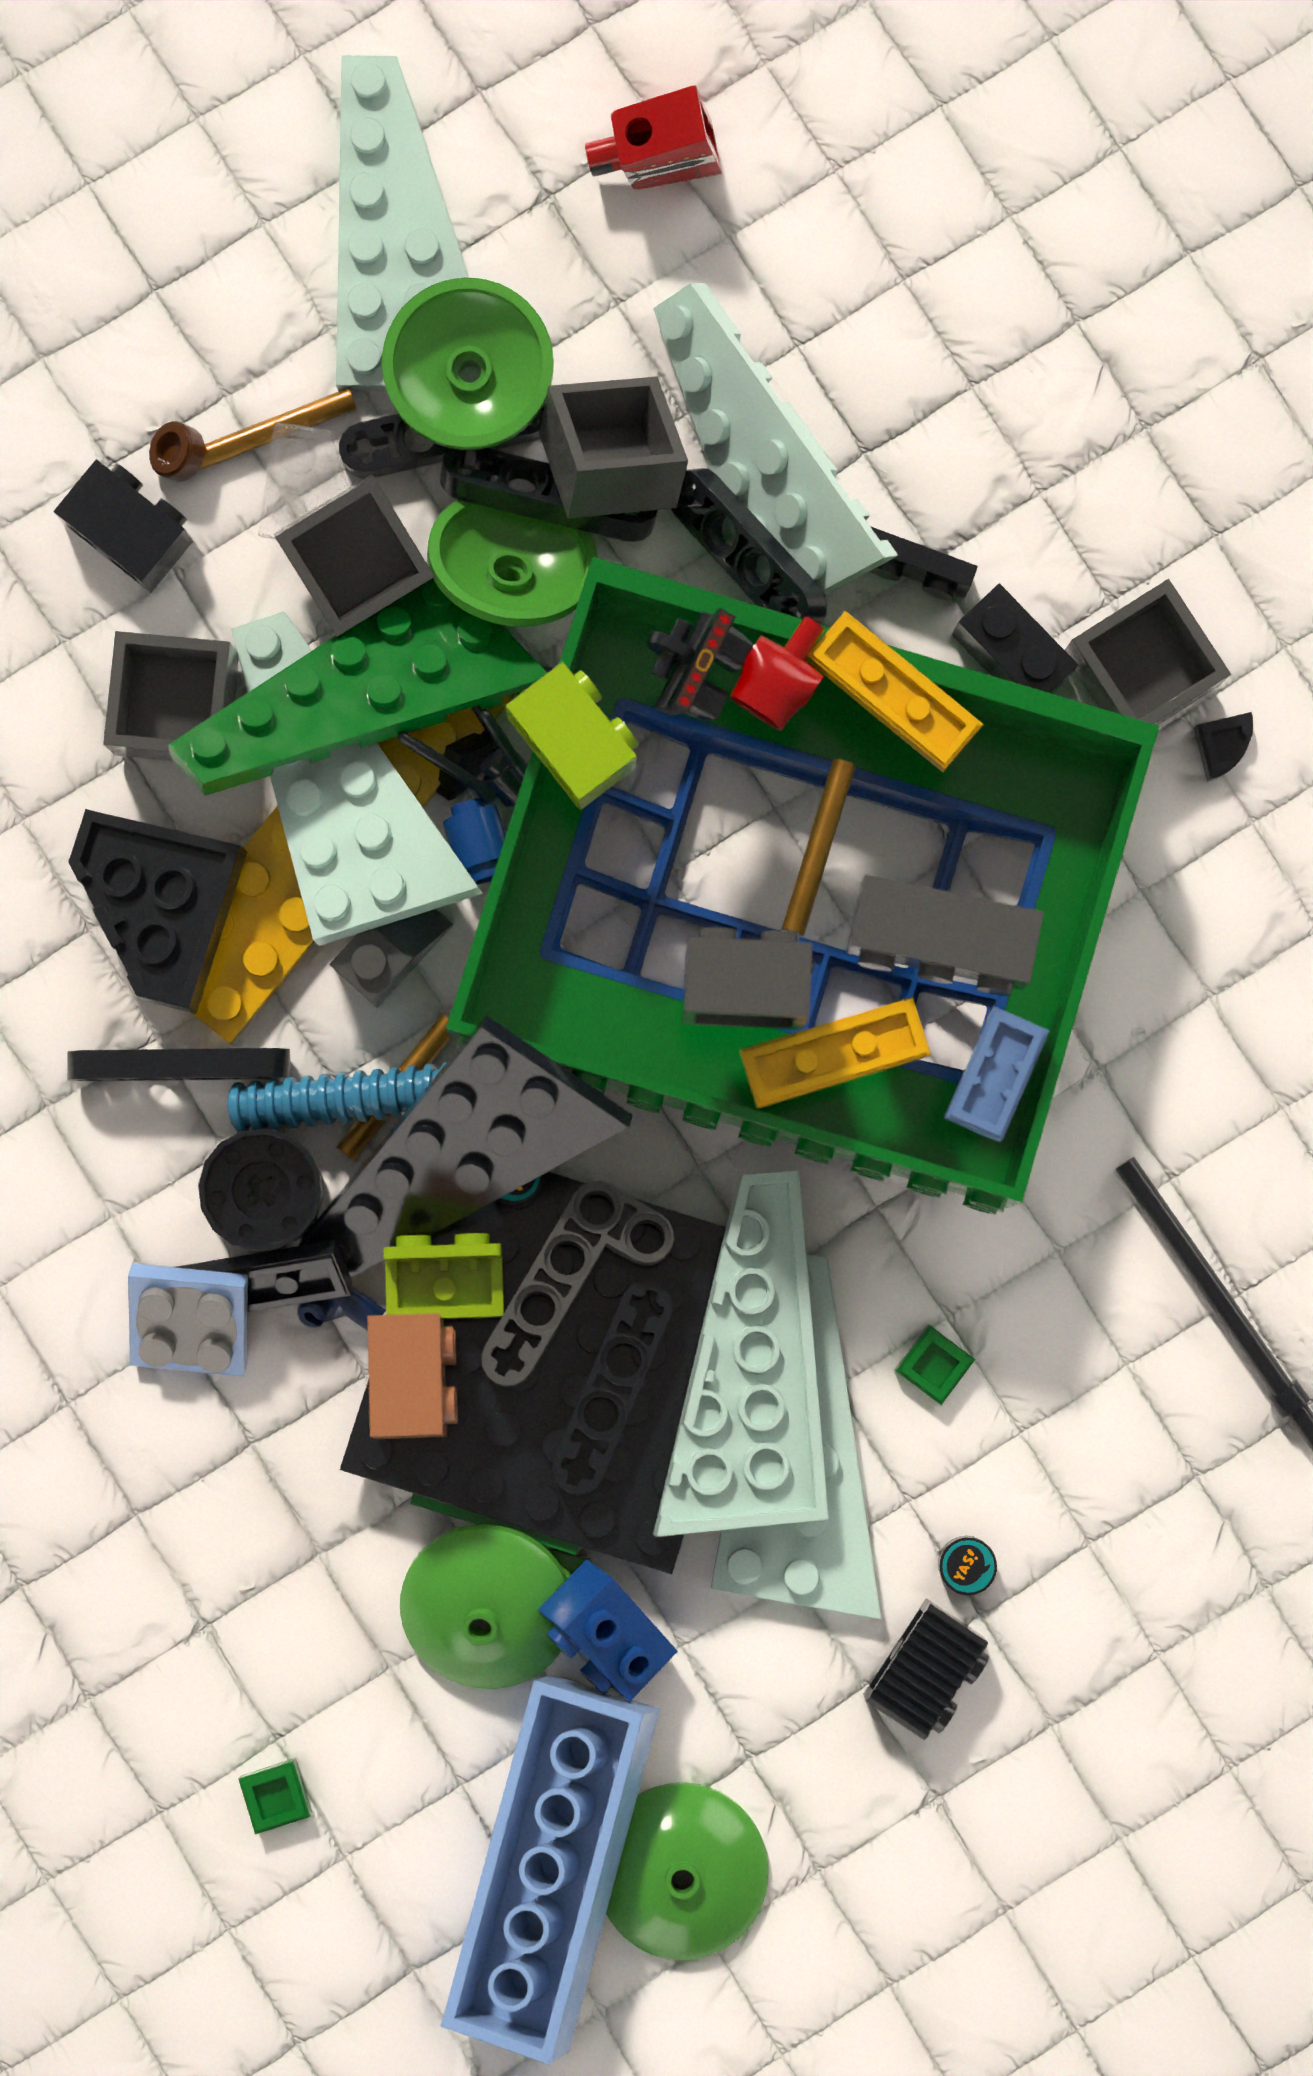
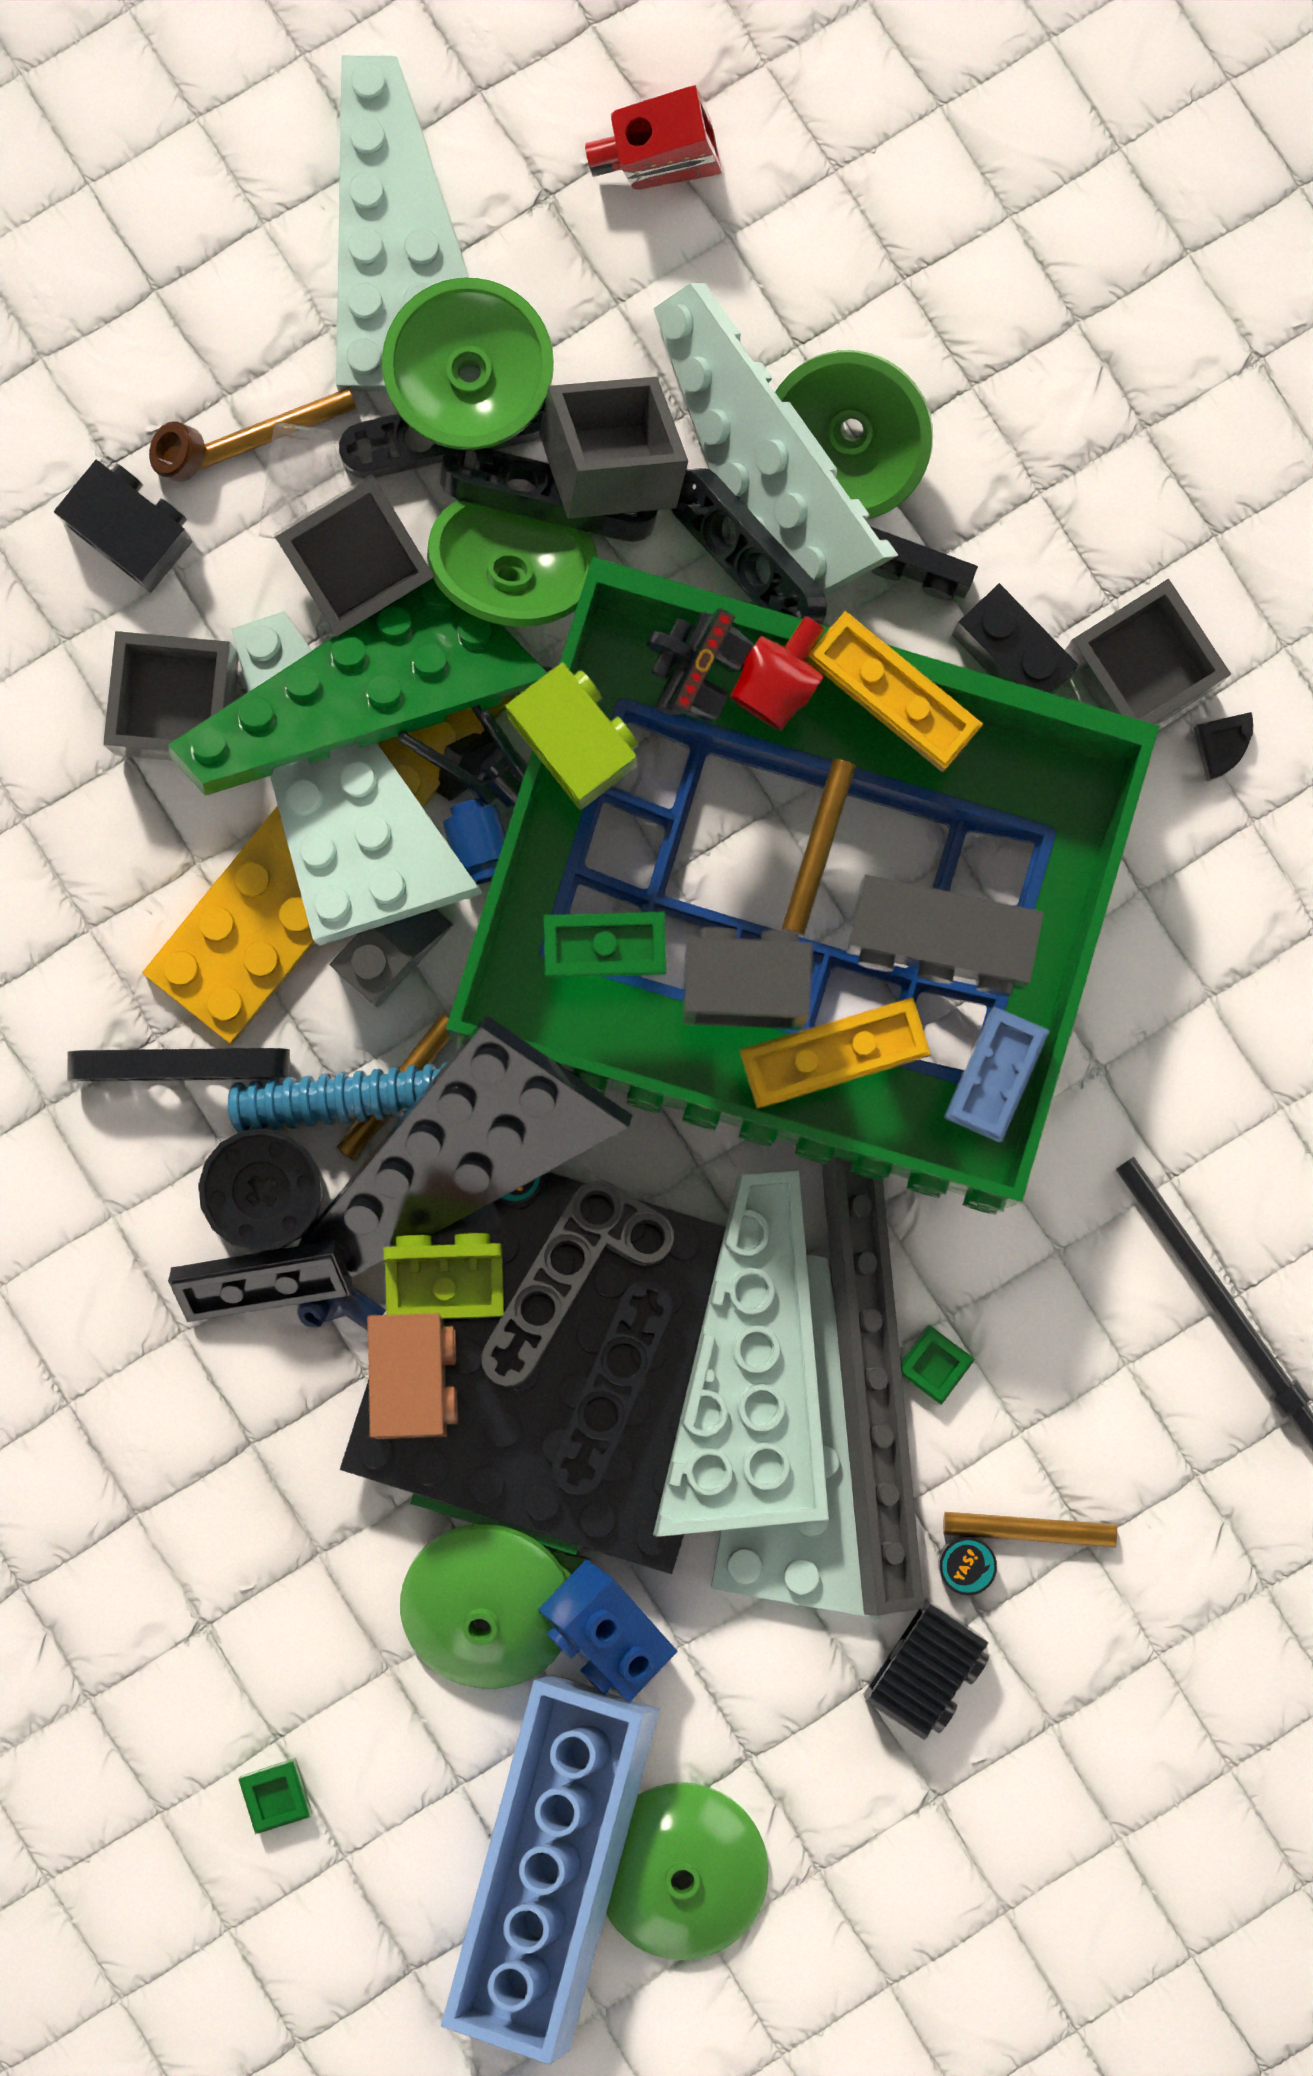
black plate [68,809,248,1014] -> none
piece [128,1263,248,1377] -> none
none -> green plate [544,912,666,978]
none -> bright green dish [775,350,934,520]
none -> dark grey plate [821,1156,924,1615]
none -> pearl gold bar [943,1511,1117,1547]

